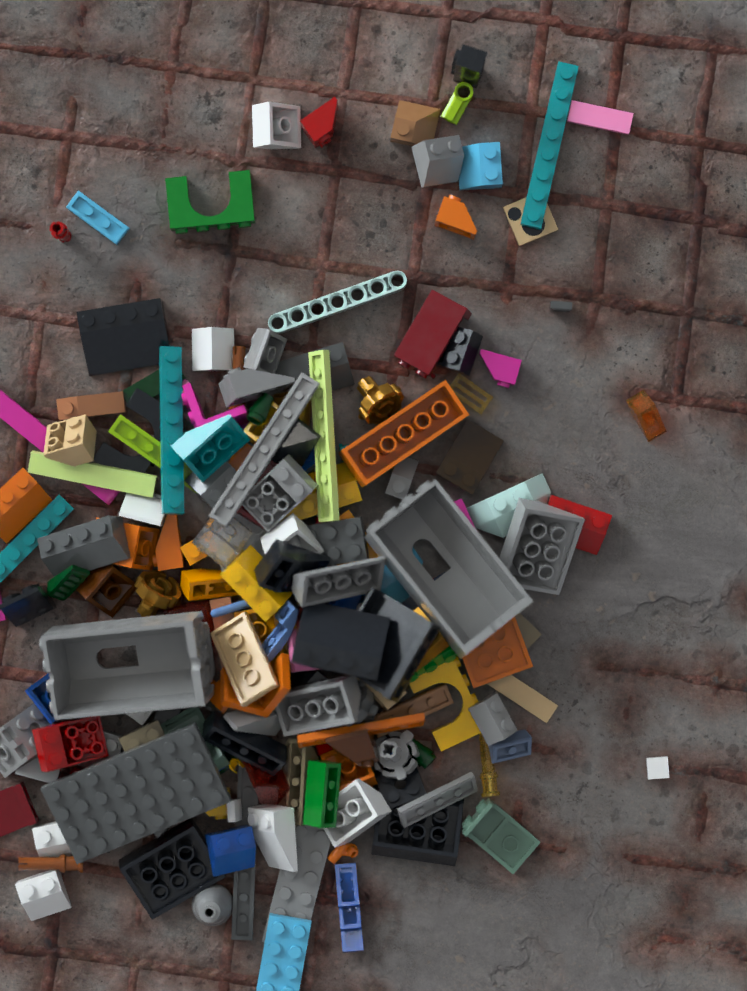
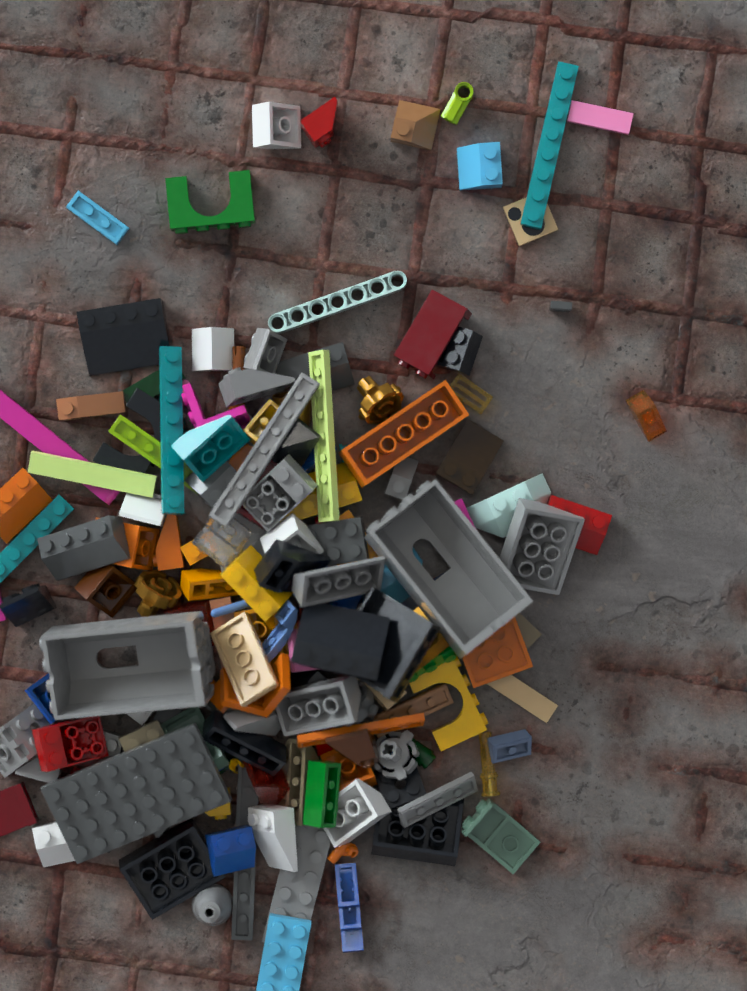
white slope [15,870,72,921] -> none
dark orange pin [18,854,83,873] -> none
tan slope [43,414,97,466] -> none
dark green slope [47,565,90,601] -> none
red pin [50,221,72,243] -> none
white tile [227,799,242,822] -> none
dark green cone [246,393,274,426] -> none
light grey slope [411,135,464,188] -> none
orange slope [434,195,477,240] -> none
black brick [451,44,487,88] -> none
light grey slope [468,691,518,746] -> none
dark pink slope [479,349,522,388] -> none
white tile [646,756,670,780] -> none

